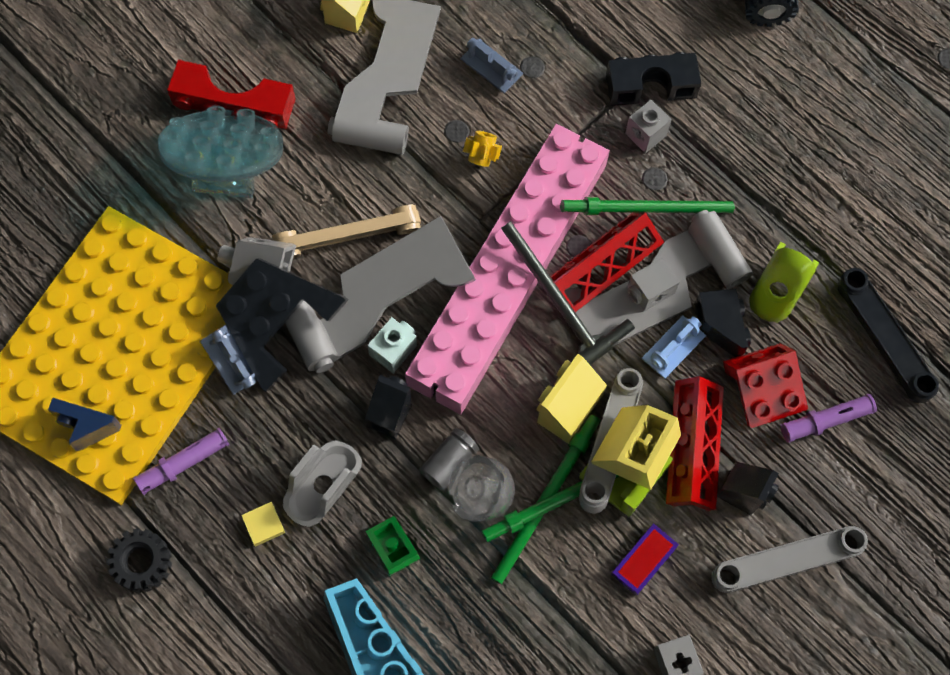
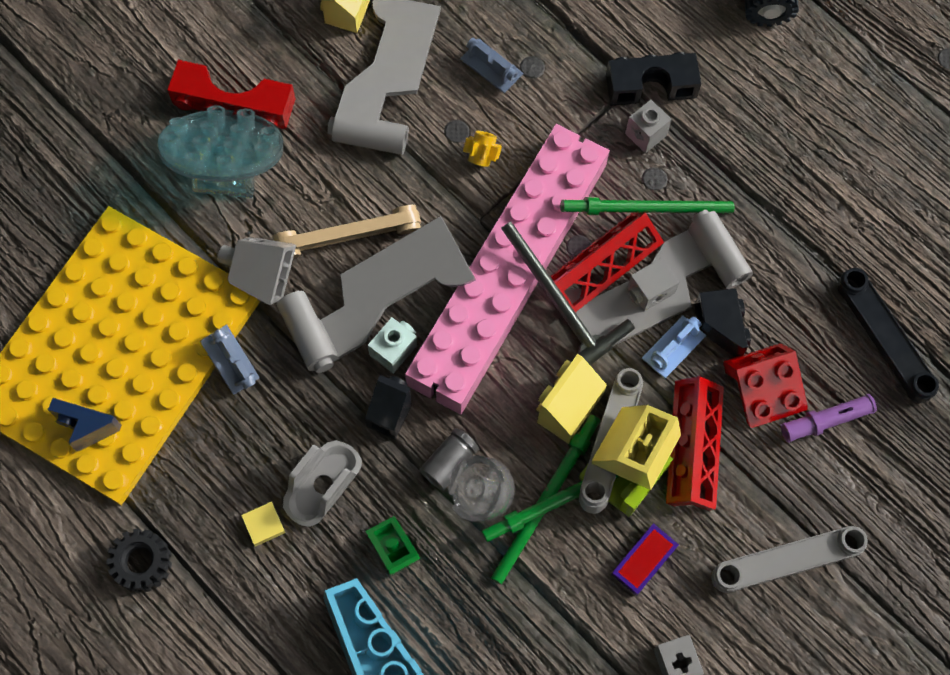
medium lavender pin [133,428,230,495] -> none
black wing [216,258,348,392] -> none
black slope [717,462,779,516] -> none
lime piece [749,242,819,323] -> none

